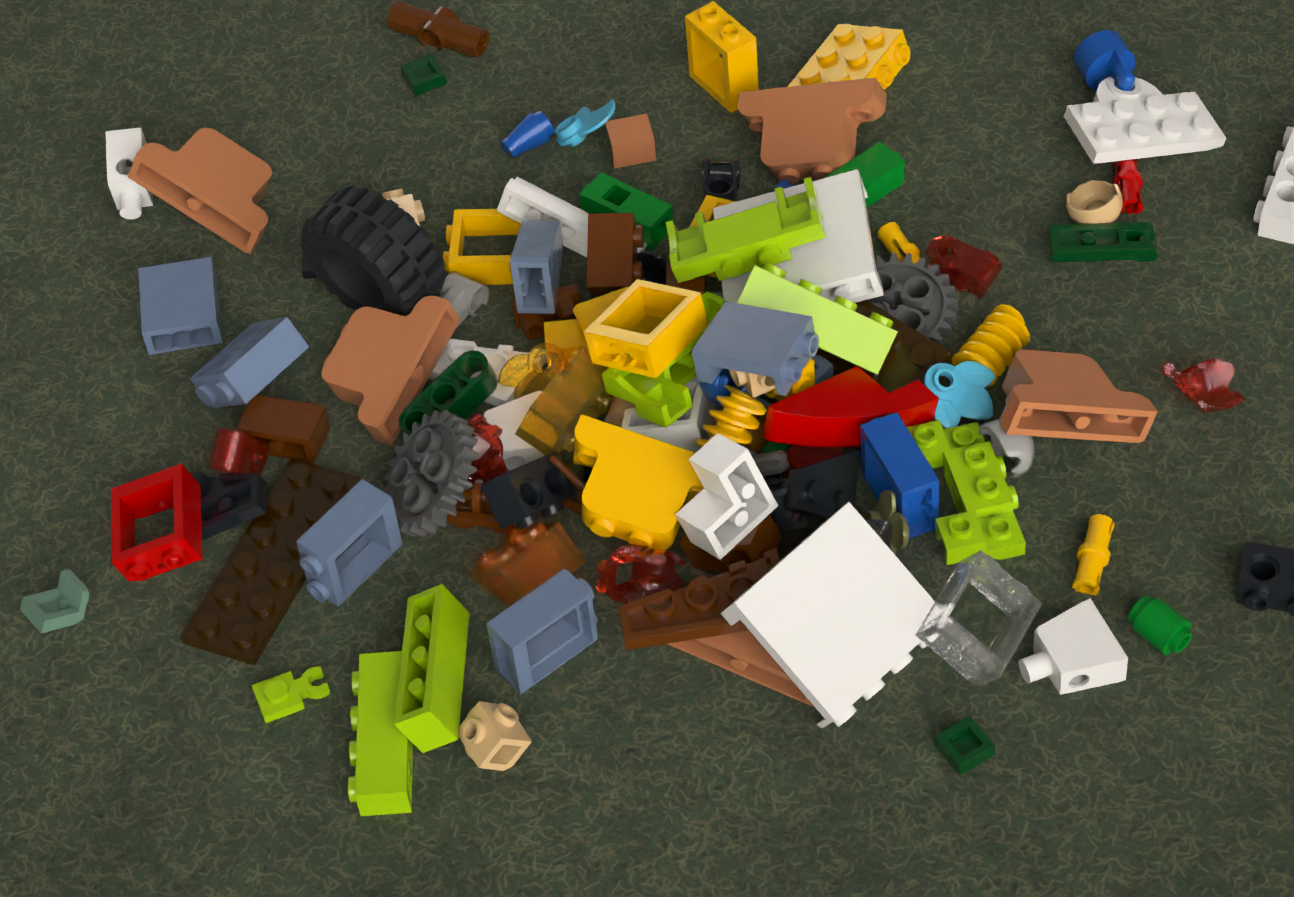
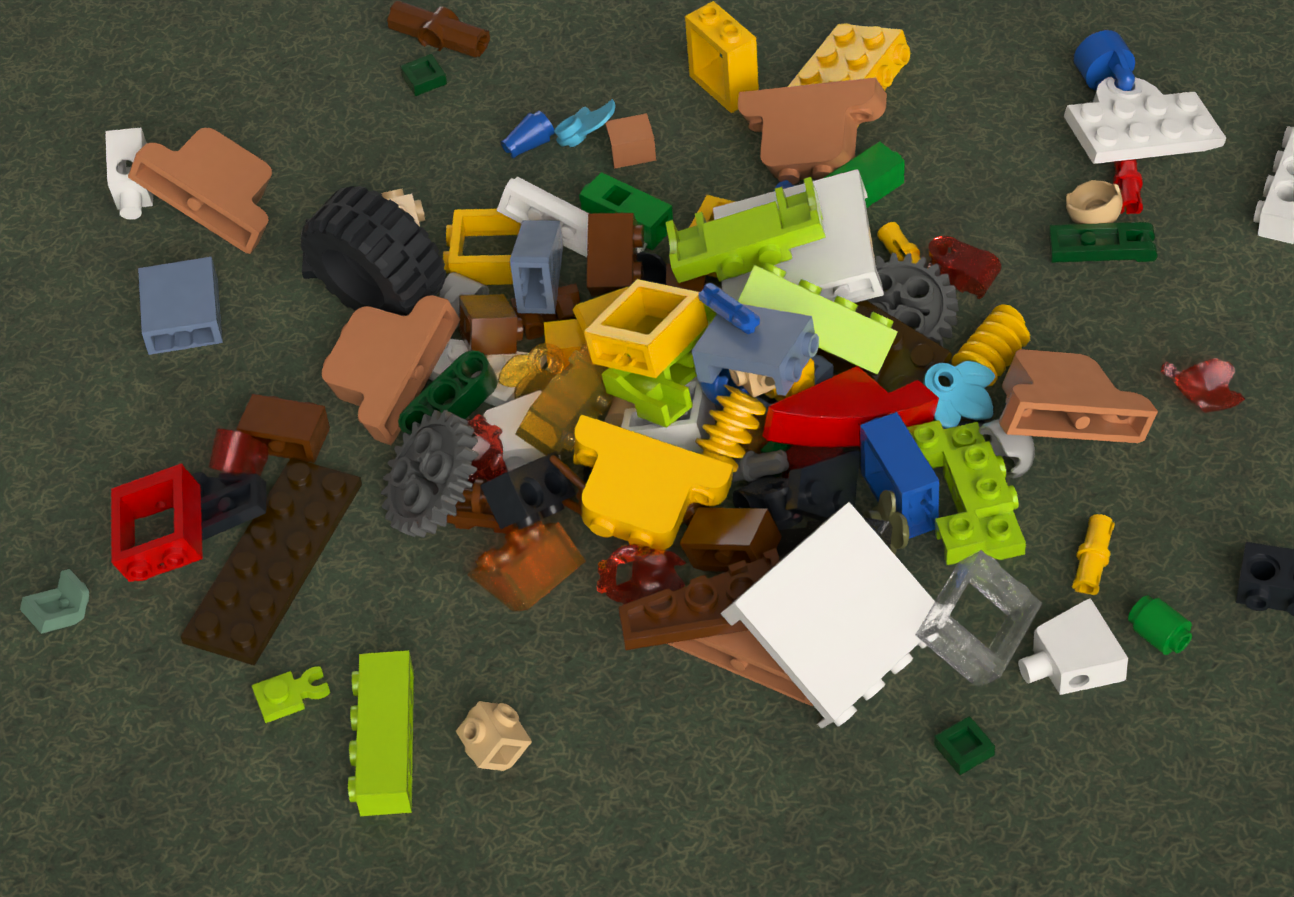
sand blue brick [190,317,309,408] -> none
sand blue window [296,479,403,607] -> none
lime brick [394,584,470,753] -> none
sand blue window [486,568,598,695] -> none
white brick [675,433,778,560] -> none
black piece [702,157,741,202] -> none
none -> reddish brown brick [458,294,523,355]
none -> blue axle [698,283,760,334]

